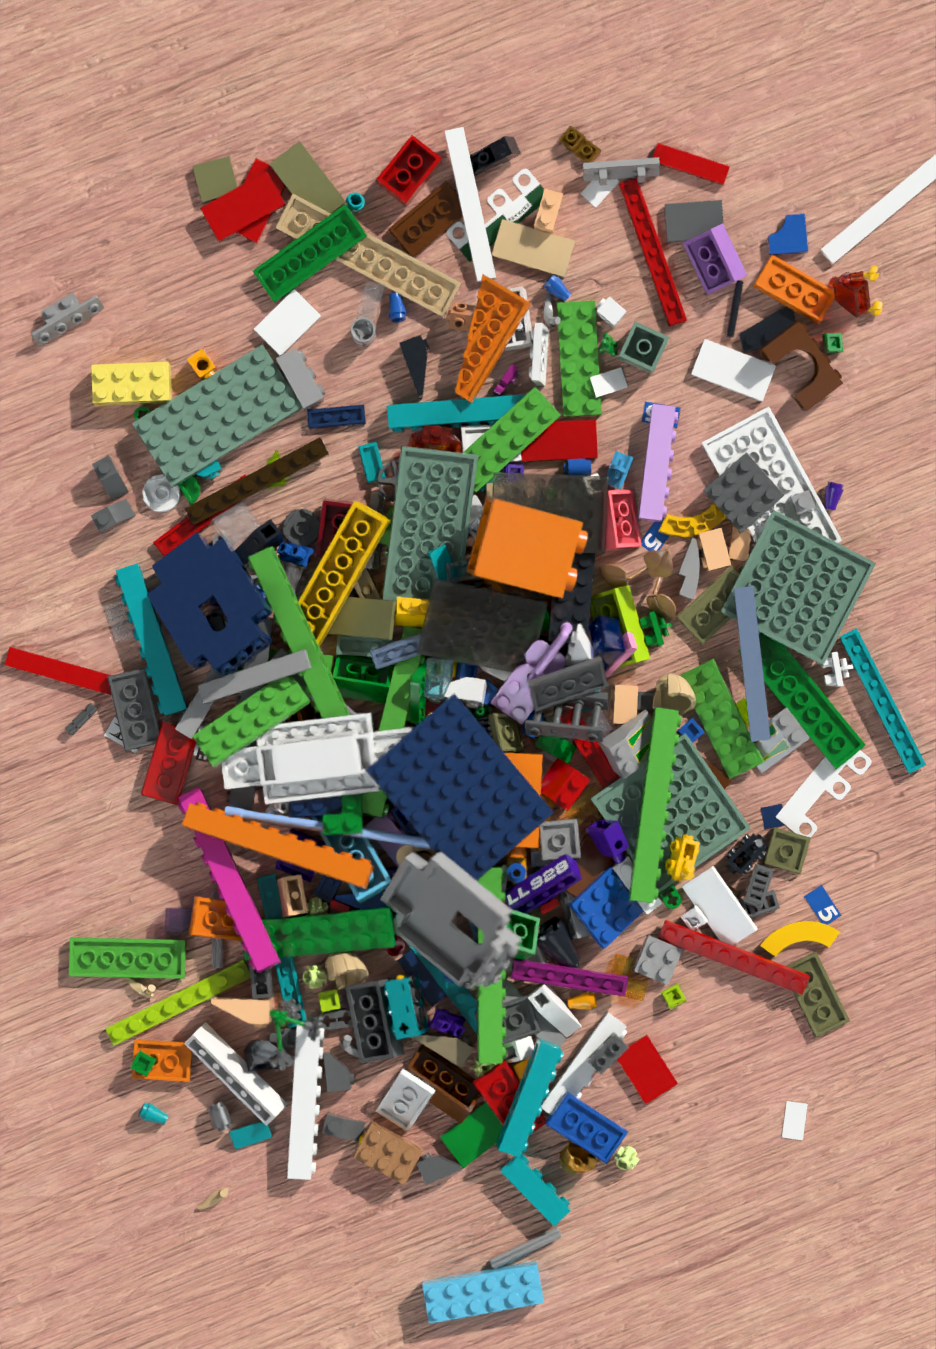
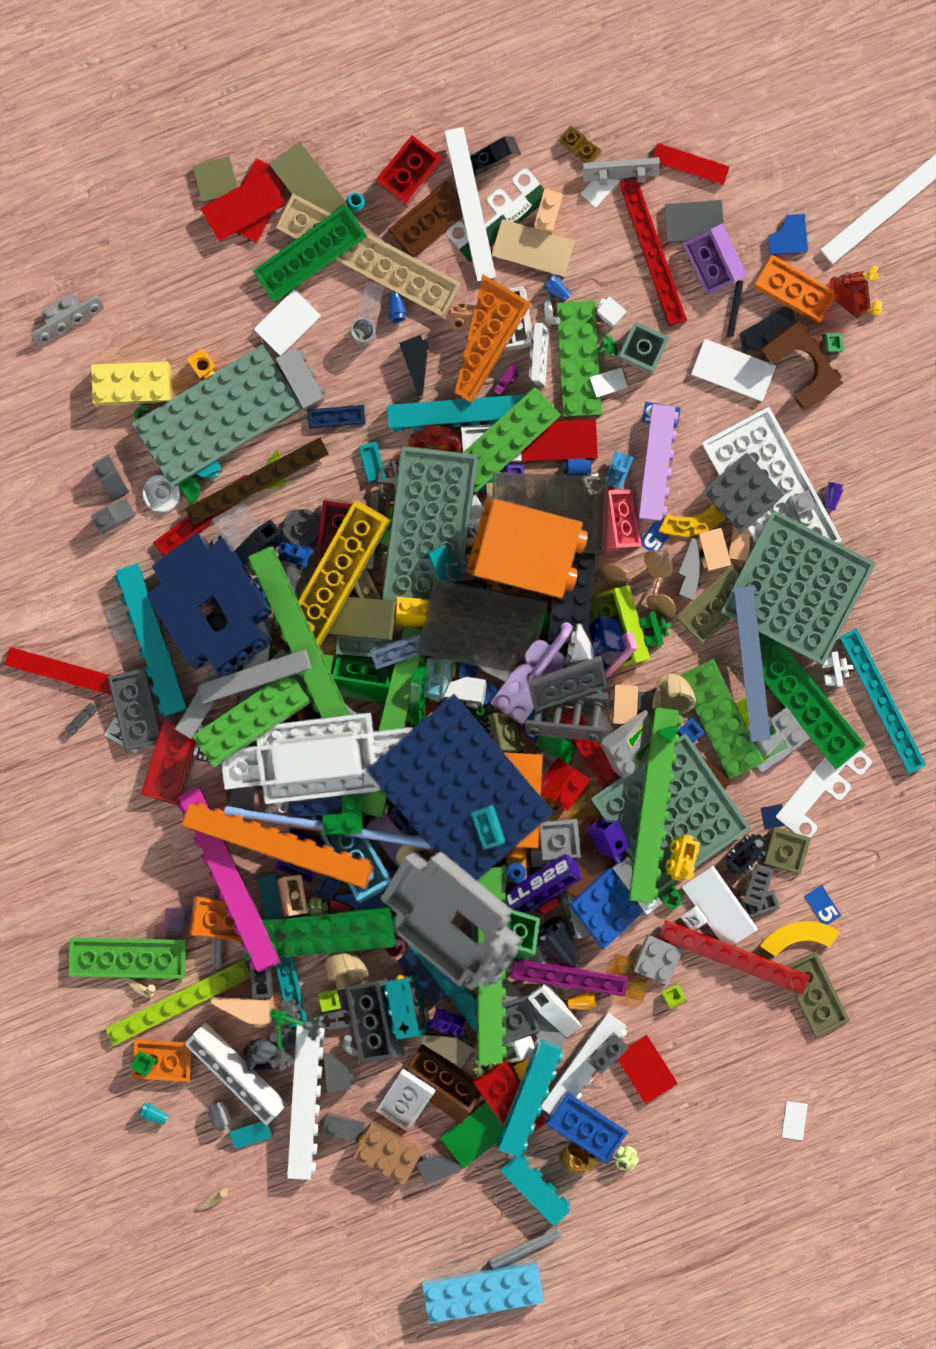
yellowish green gear [303,965,327,989] -> none
none -> teal slope [471,805,505,850]
none -> green slope [657,725,679,743]

